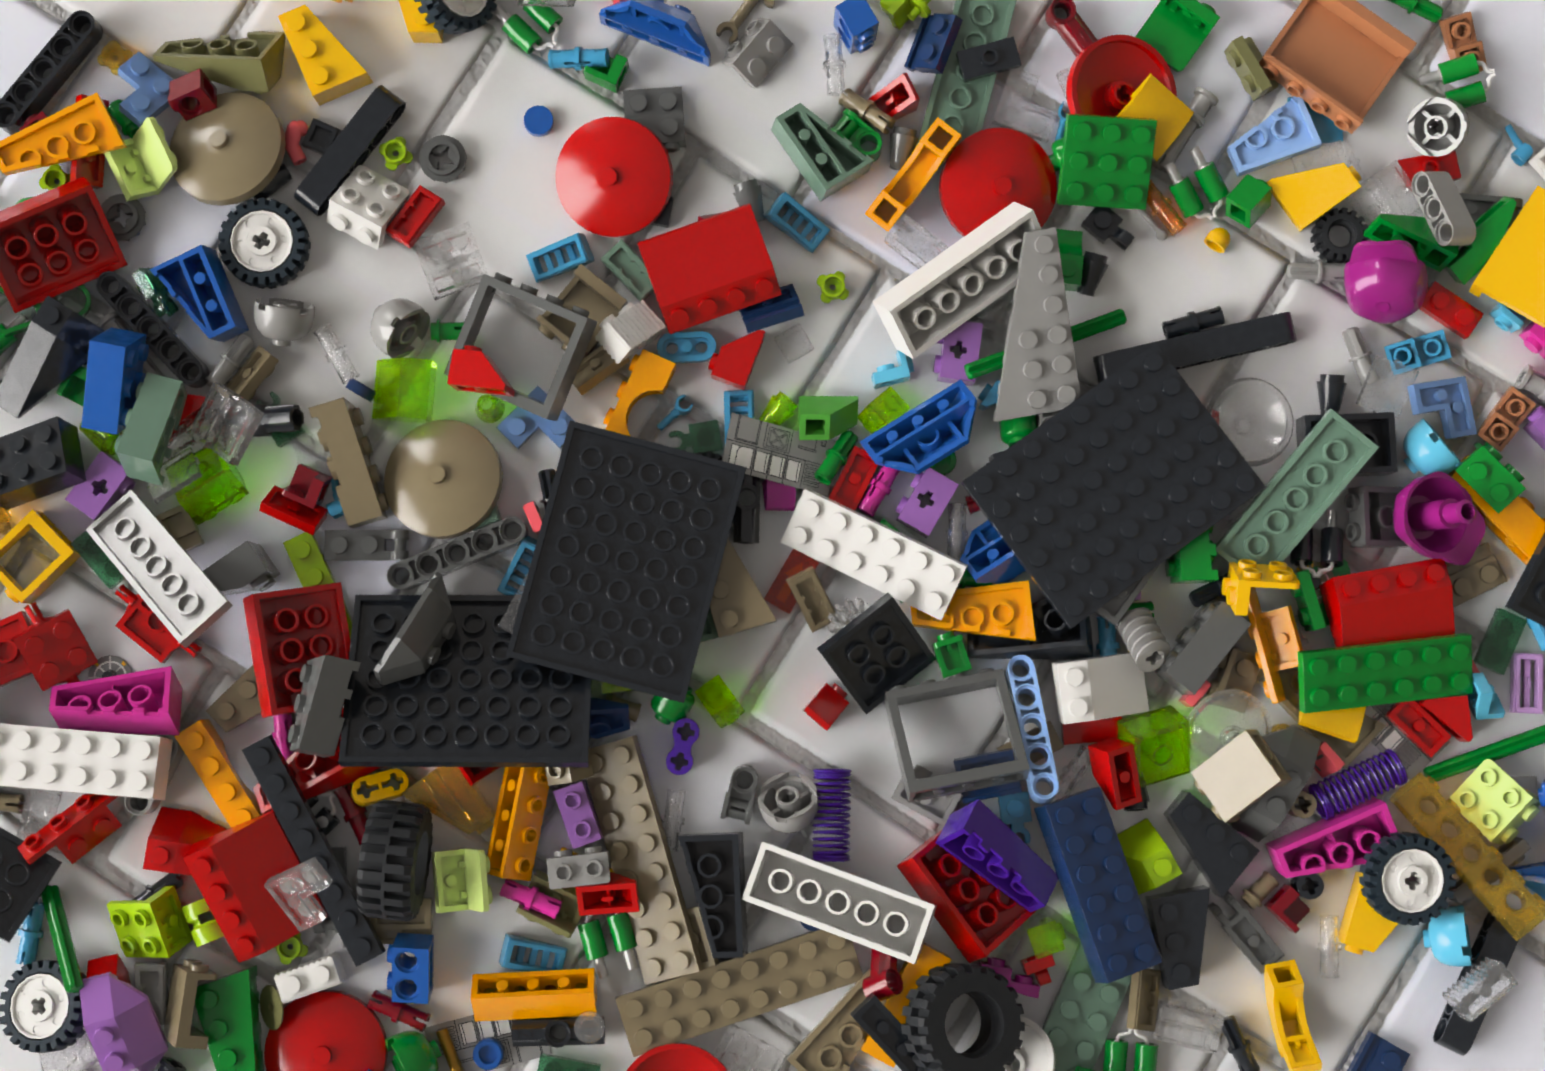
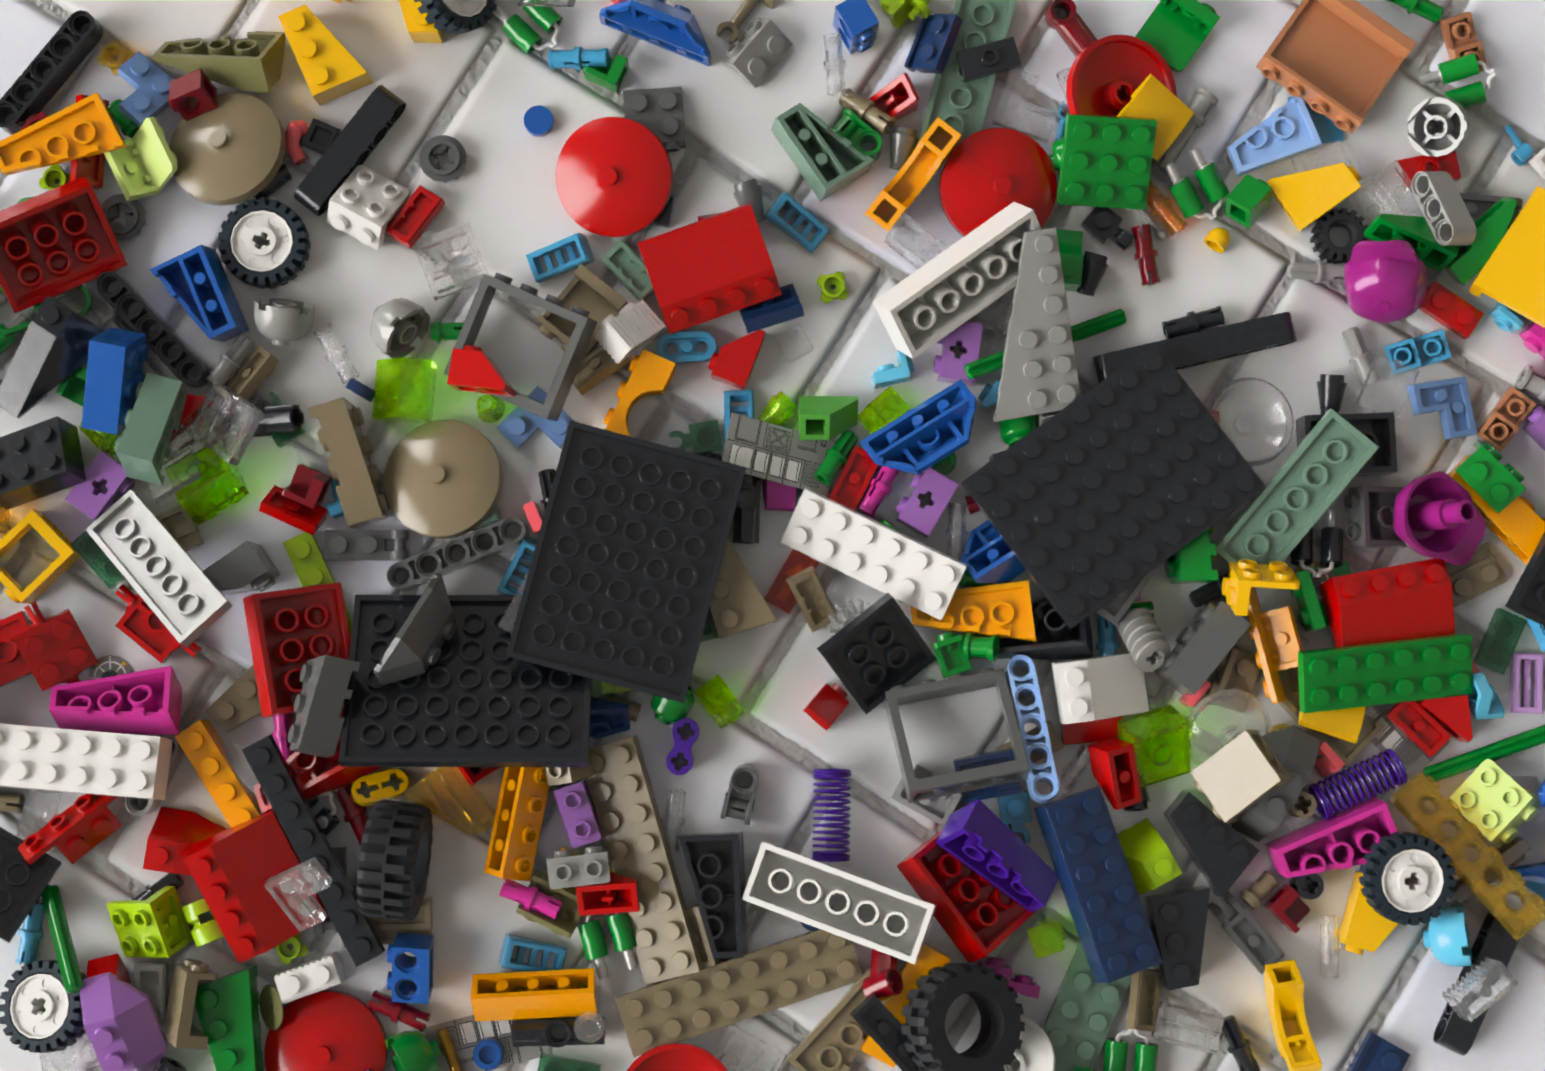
clear green plate [131,268,179,317] -> none
lime plate [379,136,413,171] -> none
yellowish green bracket [432,848,493,913] -> none
dark azure hand [657,395,693,431] -> none
light grey cylinder [757,772,818,833] -> none
red tile [1019,950,1056,986] -> none
olive bracket [1224,36,1279,101] -> none
medium azure cylinder [1403,418,1462,475] -> none
none -> green bush [963,633,1000,662]
none -> dark red pin [1131,224,1161,286]

